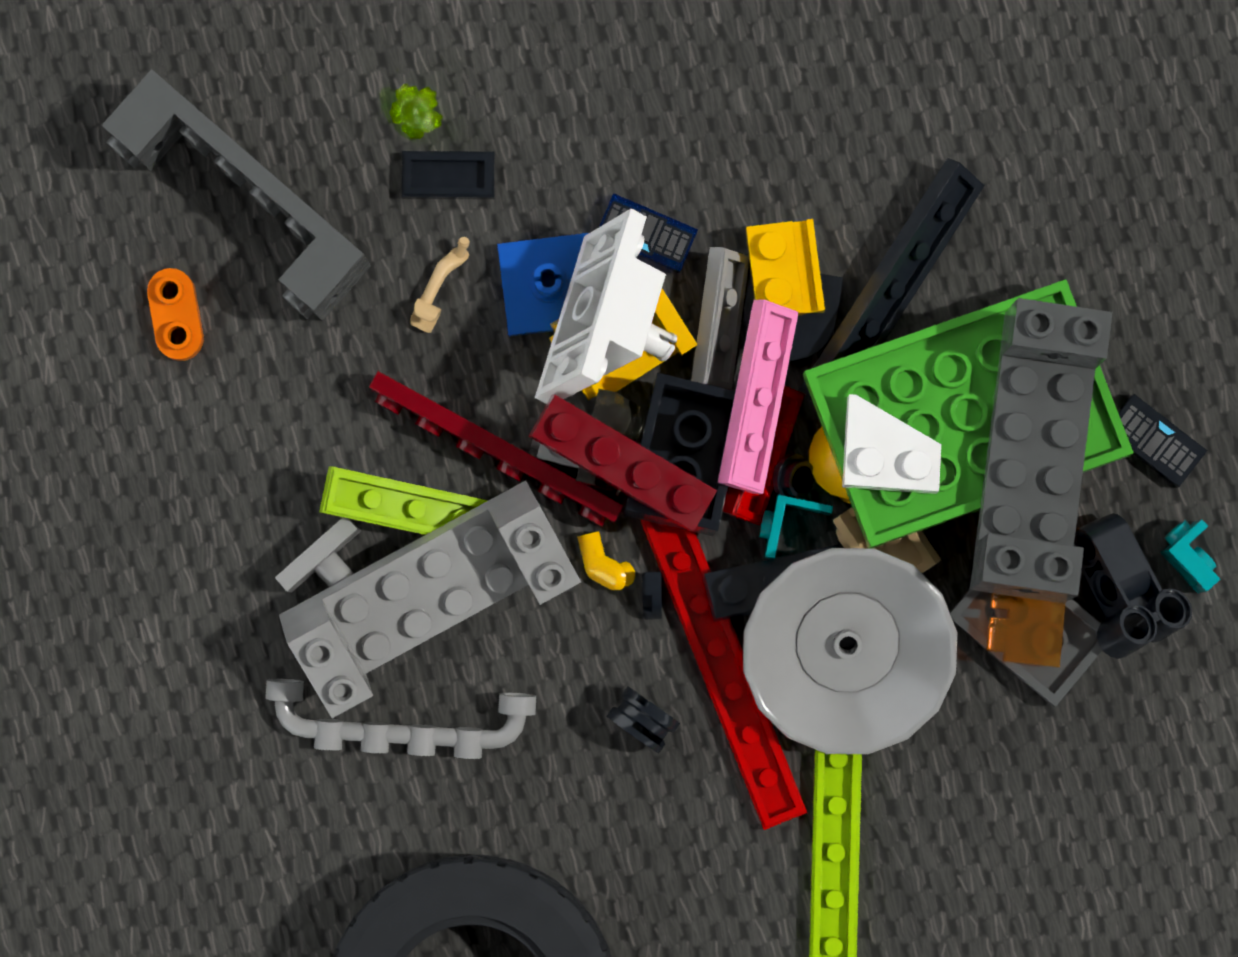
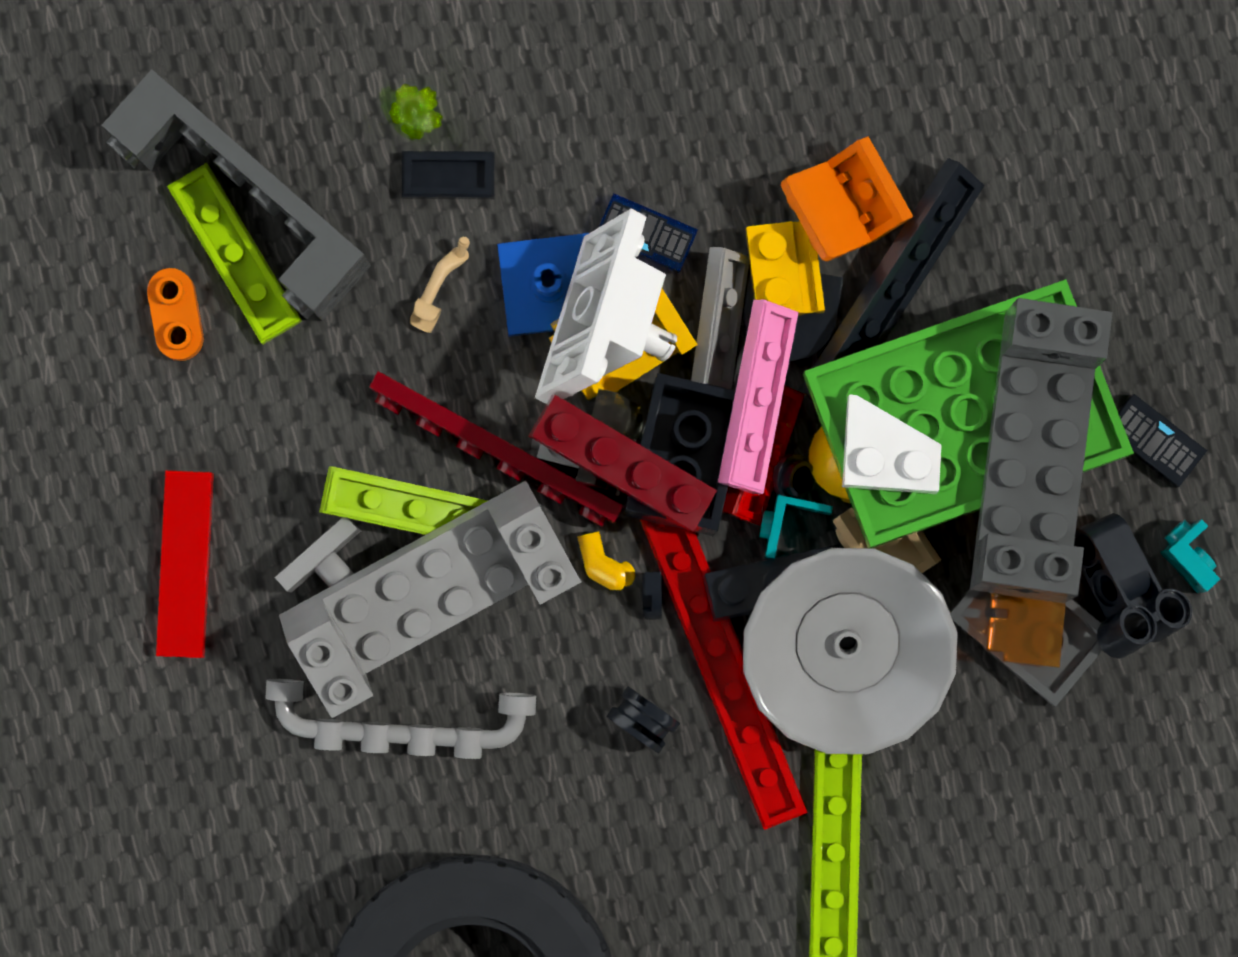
none -> red tile [156,470,214,658]
none -> lime tile [167,163,302,345]
none -> orange bracket [781,136,913,262]

